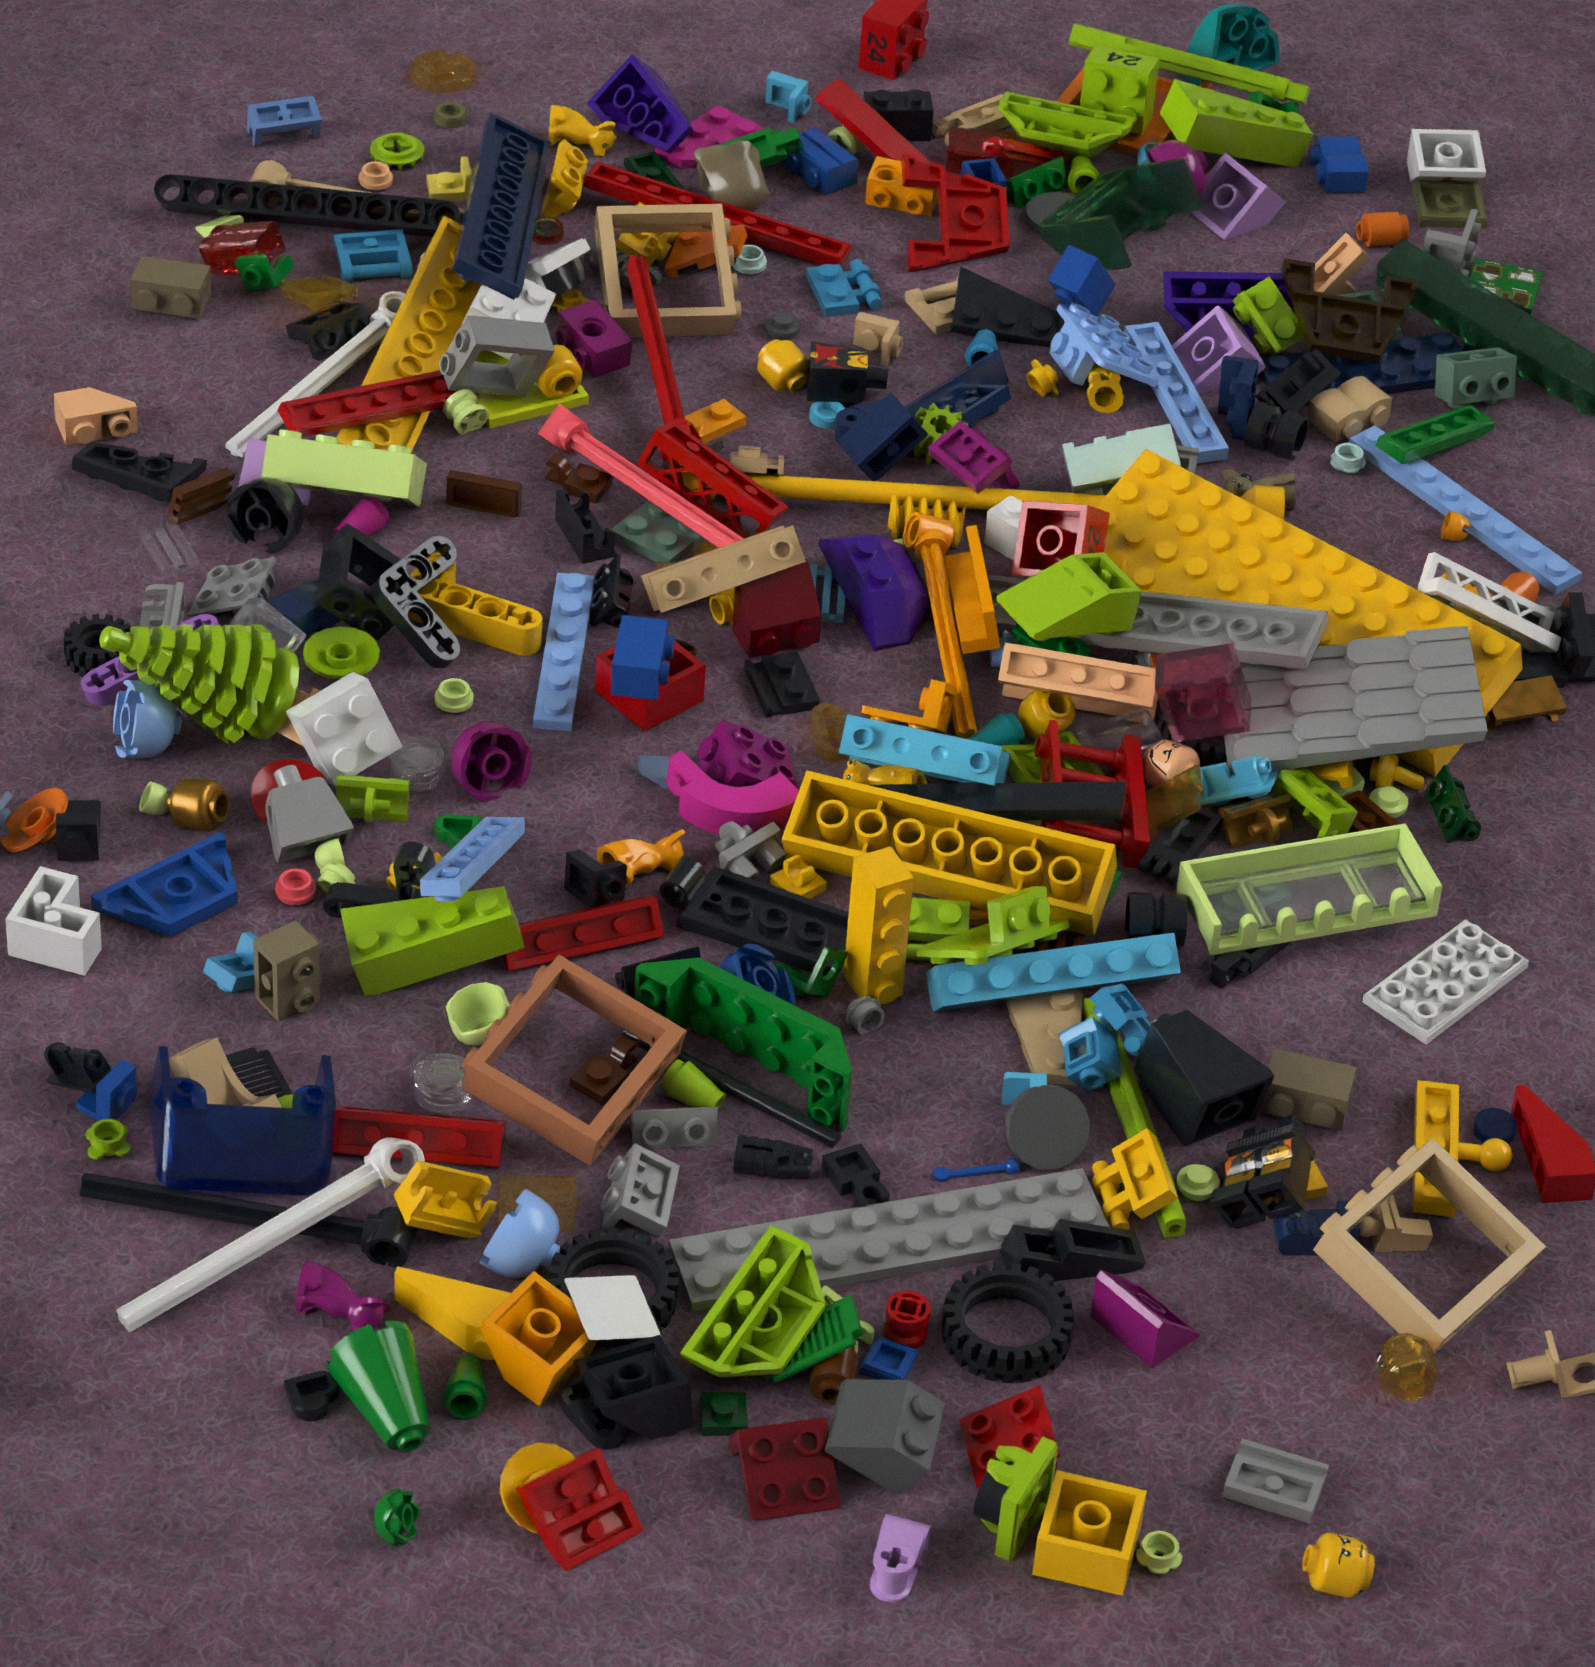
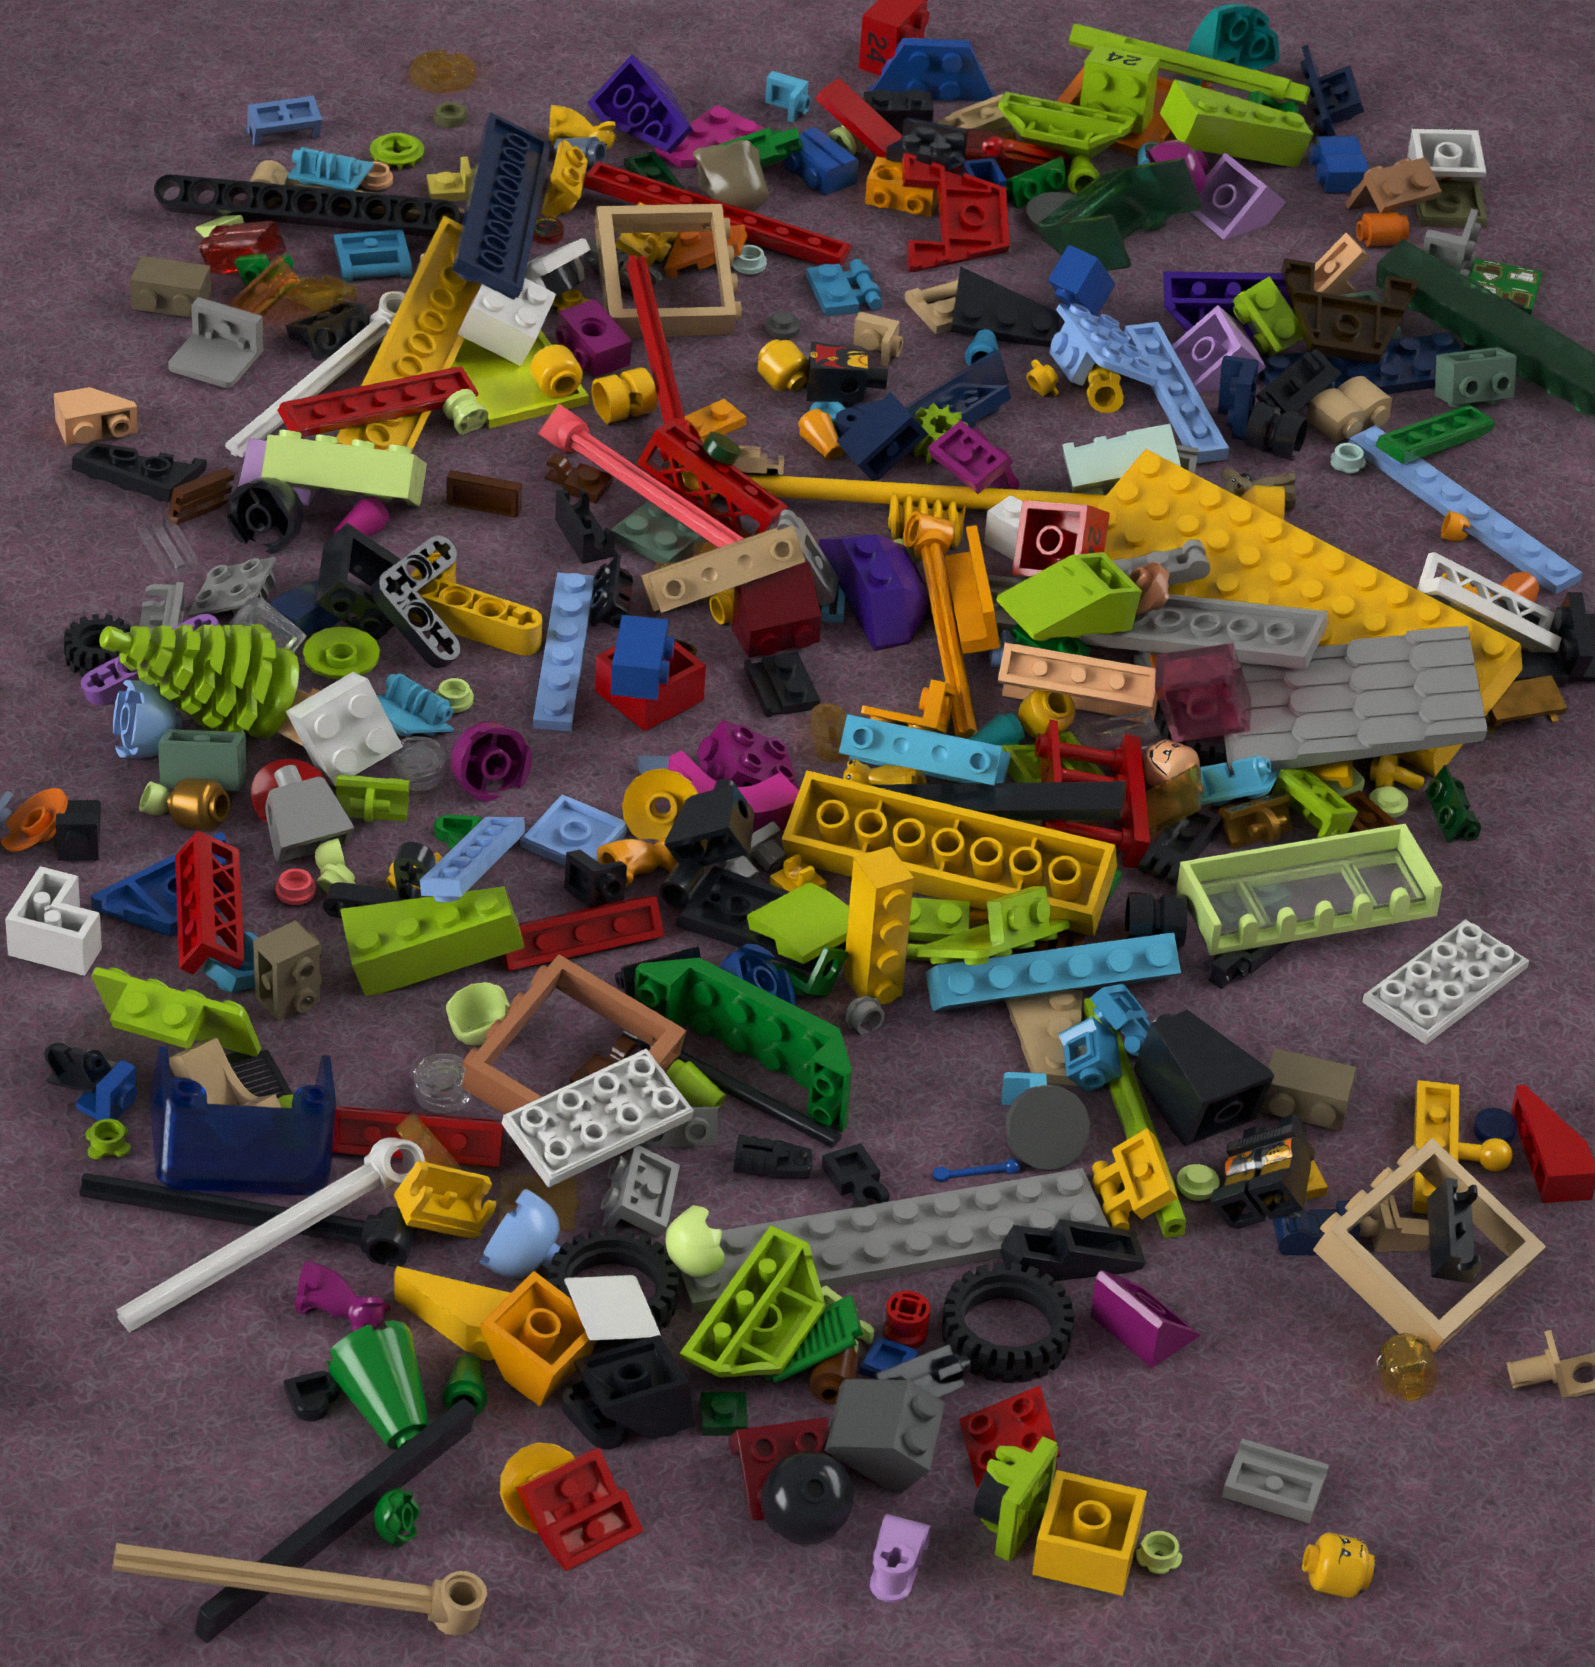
light grey window [439,315,554,397] -> none
none -> lime bracket [91,967,261,1057]
none -> tan piece [112,1543,487,1636]
none -> sand green brick [158,729,247,794]
none -> light grey bracket [168,297,263,388]
none -> red fence [175,830,244,975]
none -> black tile [195,1399,476,1643]
none -> clear orange plate [228,256,301,317]
none -> medium azure hinge [287,147,374,191]
none -> medium azure hinge [377,673,454,737]
none -> clear yellow beam [396,1113,463,1170]
none -> white tile [501,1048,694,1188]
none -> light blue tile [520,794,630,866]
none -> sand blue cone [554,137,607,170]
none -> yellow wheel [591,367,657,425]
none -> yellow dish [622,768,698,840]
none -> black torso [664,779,754,867]
none -> yellowish green hair [666,1205,725,1278]
none -> dark green tile [703,432,741,465]
none -> lime slope [747,882,849,964]
none -> black cylinder [760,1451,854,1544]
none -> light grey hinge [777,510,839,606]
none -> light orange cone [798,409,845,461]
none -> blue wing [869,38,995,101]
none -> black hinge [875,1344,971,1398]
none -> black bracket [886,118,967,172]
none -> light grey plate [1113,539,1211,586]
none -> nougat plate [1128,562,1169,616]
none -> dark blue bracket [1300,45,1365,136]
none -> medium nougat bracket [1345,157,1442,214]
none -> black hinge [1427,1178,1482,1284]

